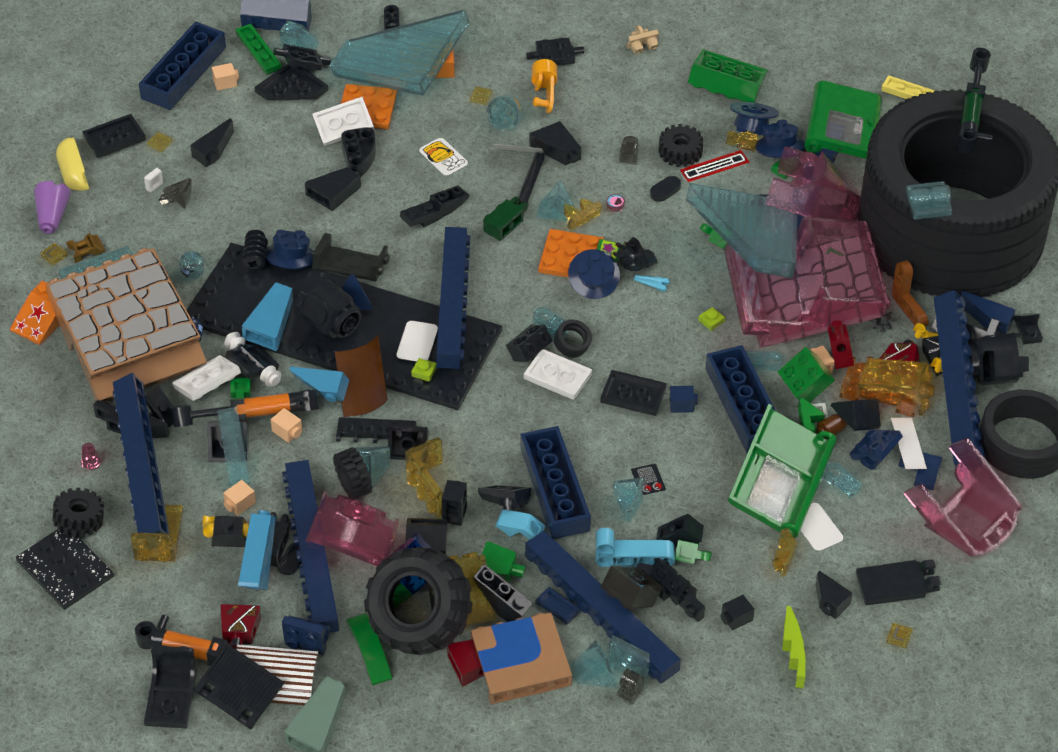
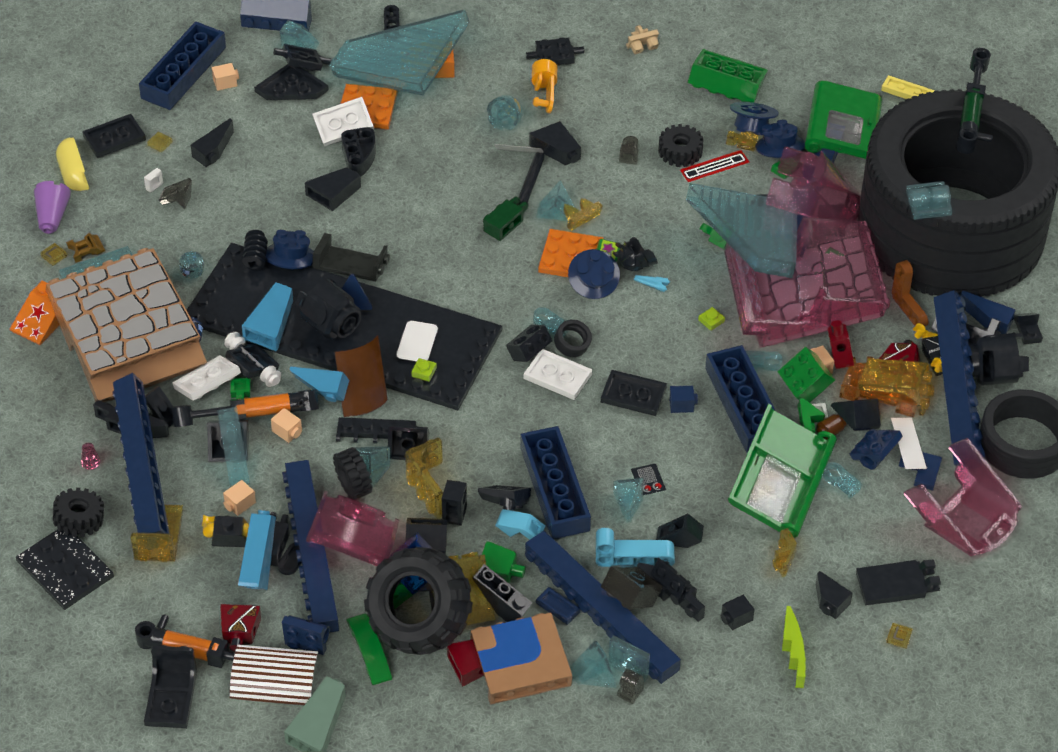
black window [193,644,285,730] -> none
green plate [235,24,282,75] -> none
black slope [400,185,469,227] -> none
sticker [419,138,468,175] -> none
dark blue brick [436,227,471,369] -> none
clear yellow tile [470,86,492,105] -> none
tile [606,194,625,212] -> none
black tile [650,176,681,202] -> none
plate [675,539,712,564] -> none
white sticker [801,503,843,550] -> none
black gear [870,308,895,332] -> none

